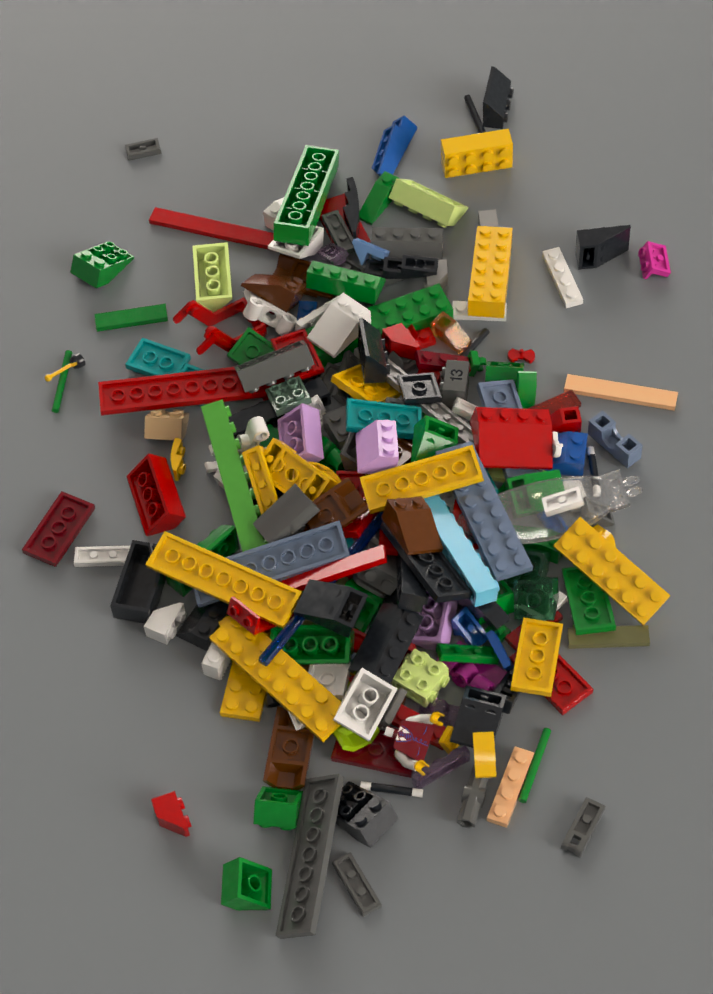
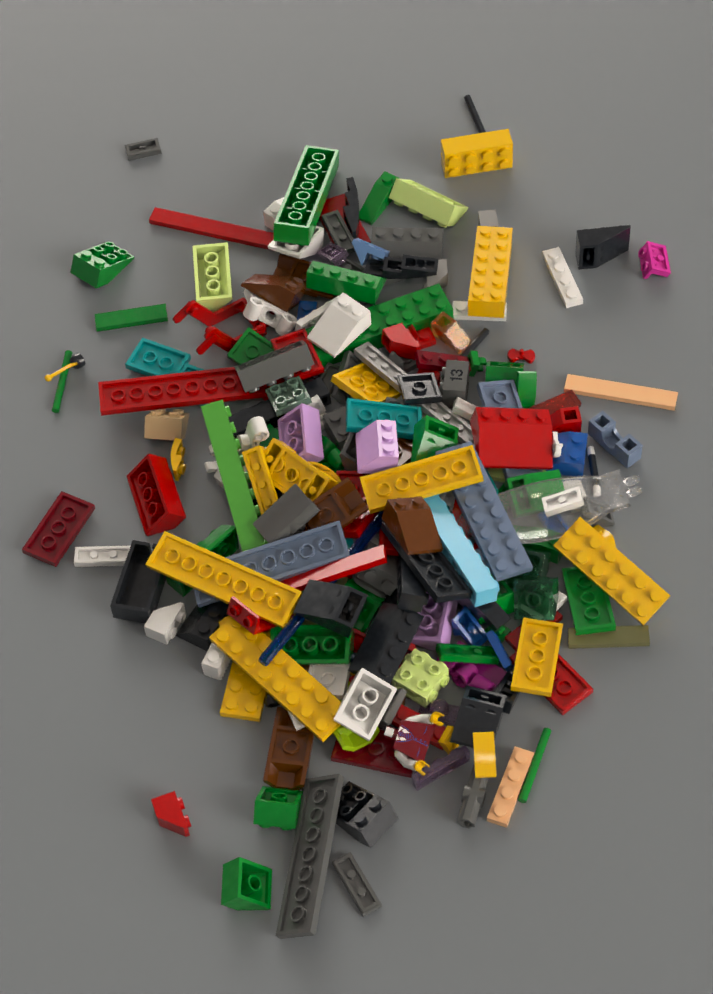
black slope [357,318,390,384] -> none
black bar [360,781,423,798] -> none
blue wedge [372,115,417,176] -> none
black slope [483,66,514,129] -> none
dark grey plate [561,797,606,858] -> none

